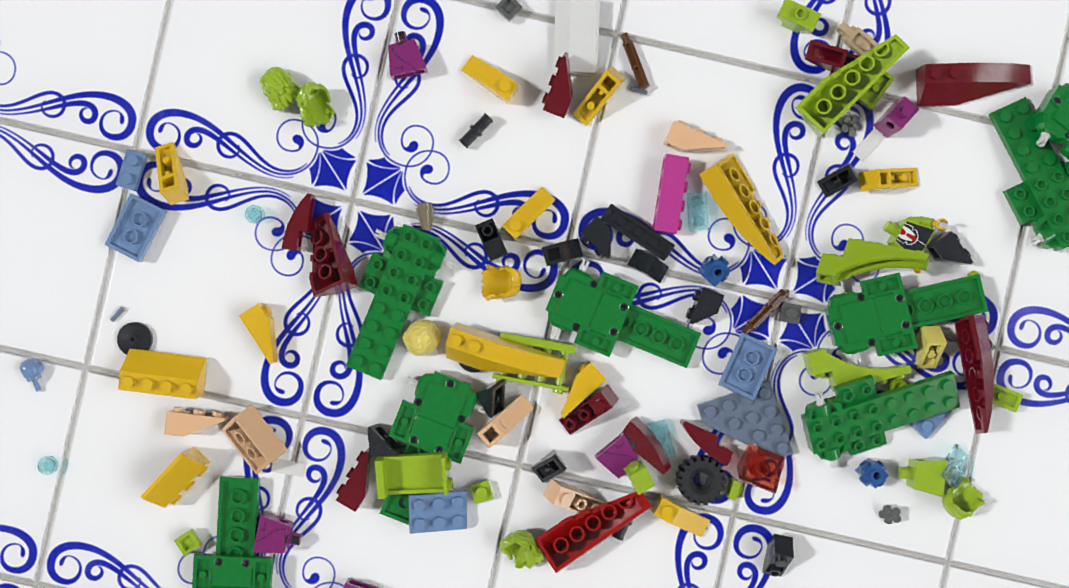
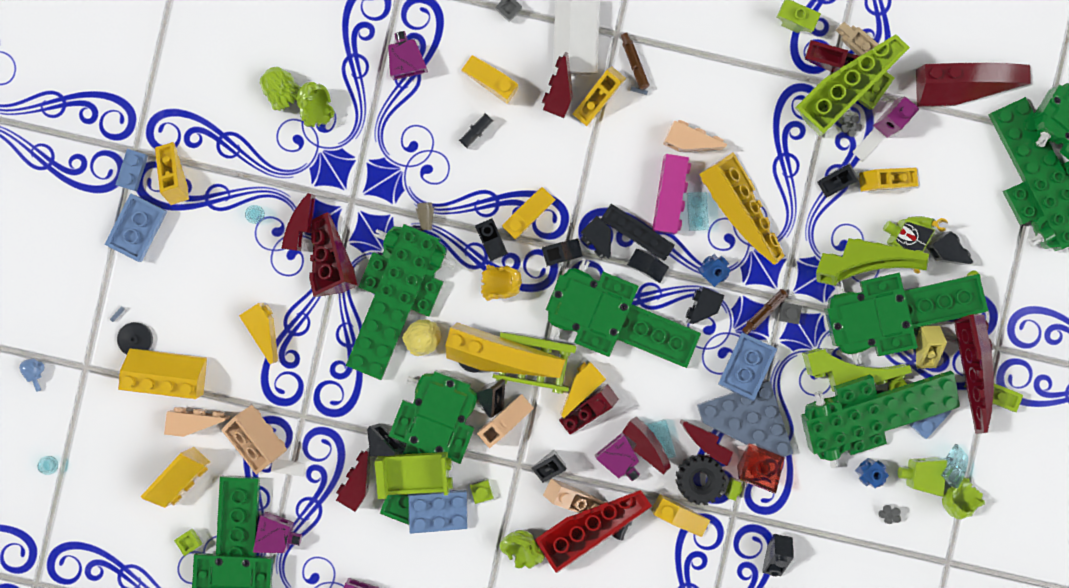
lime brick [623,459,655,495] -> none

